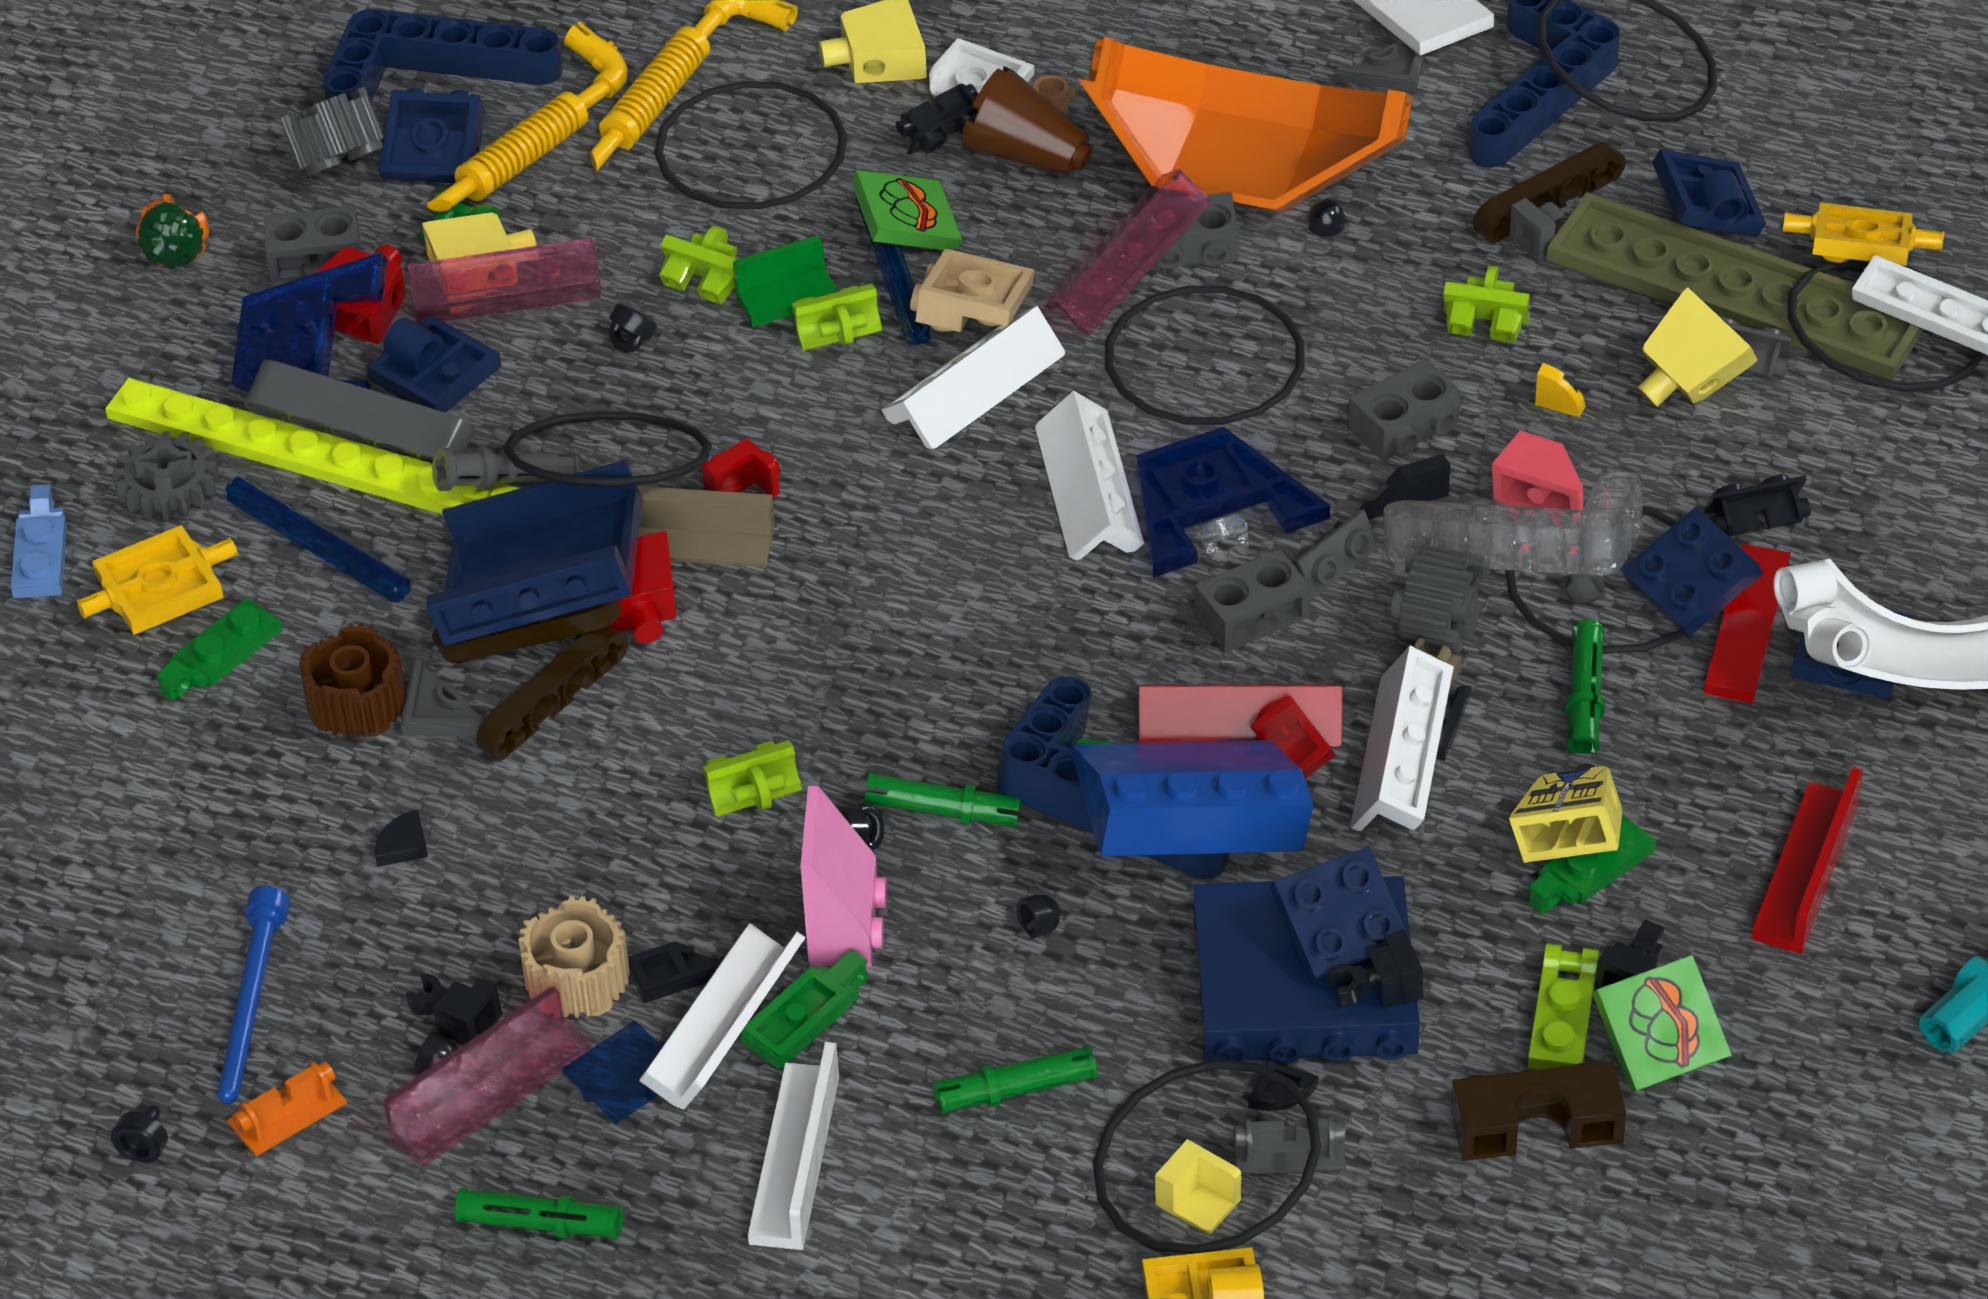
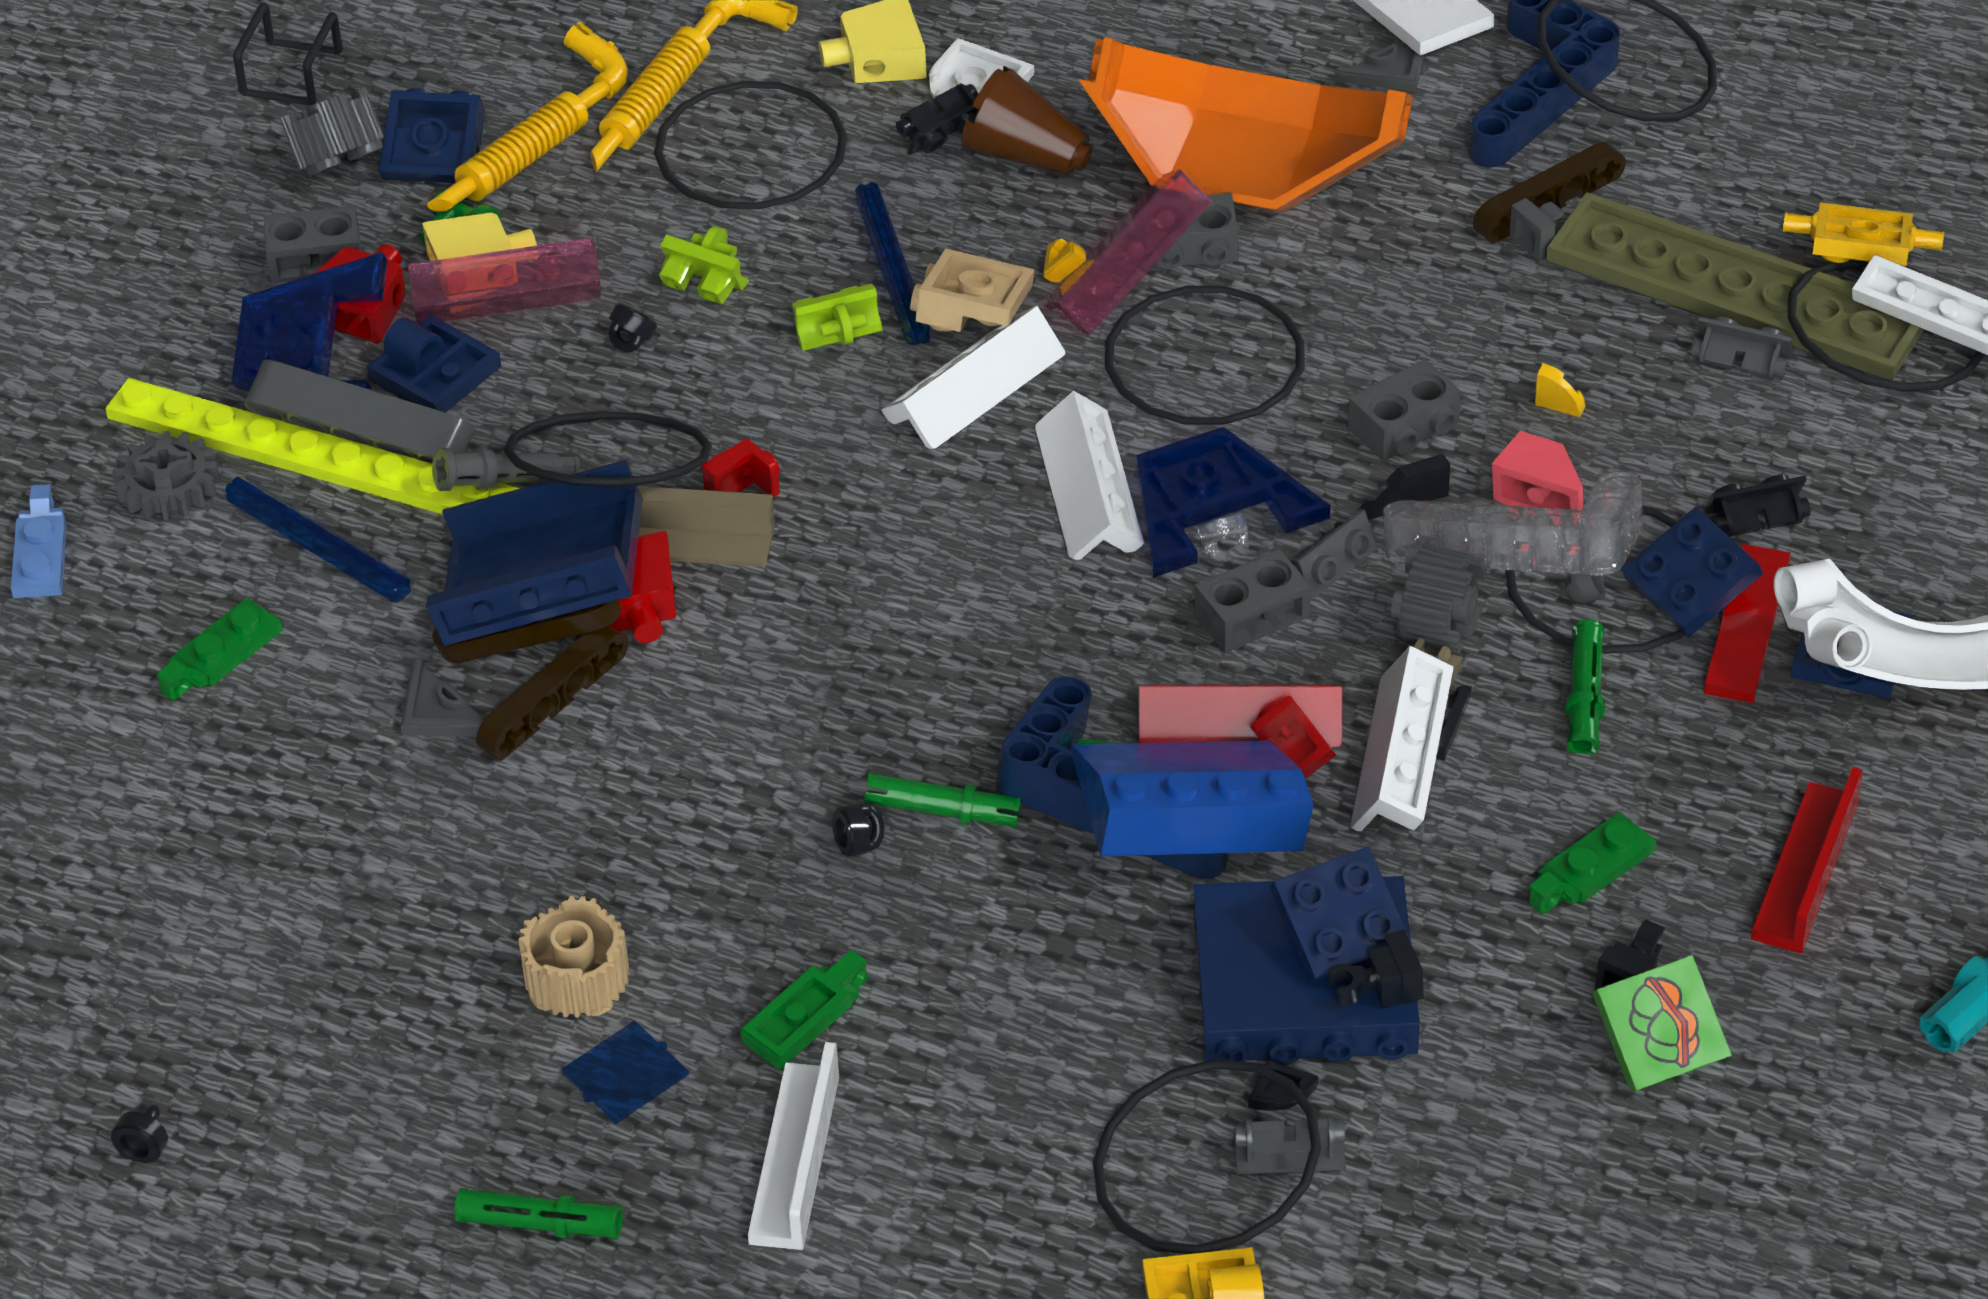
yellow plate [76,525,238,635] -> none
dark green piece [136,194,209,267] -> none
blue piece [218,886,290,1104] -> none
orange hinge [227,1061,347,1157] -> none
reddish brown brick [299,623,406,738] -> none
dark blue beam [323,9,563,102] -> none
black tile [375,809,428,867] -> none
clear pink panel [384,986,592,1168] -> none
black piece [406,974,503,1050] -> none
black hinge [415,1031,459,1078] -> none
black tile [628,941,725,1003] -> none
white panel [639,923,806,1110] -> none
lime hips [703,740,802,817] -> none
green panel [733,236,838,327] -> none
bright pink slope [800,786,887,967] -> none
bright green tile [851,170,962,250] -> none
green pin [933,1045,1097,1115] -> none
black hinge [1017,894,1061,939] -> none
medium nougat plate [1033,75,1076,115] -> none
light yellow panel [1155,1139,1241,1234] -> none
black hinge [1308,199,1345,237] -> none
lime hips [1443,265,1530,343] -> none
dark brown arch [1450,1061,1626,1161] -> none
light yellow torso [1509,763,1622,863] -> none
lime plate [1528,943,1599,1070] -> none
light yellow torso [1637,287,1758,407] -> none
dark blue plate [1652,149,1766,237] -> none
none -> black piece [233,2,343,105]
none -> yellow tile [1043,238,1086,282]

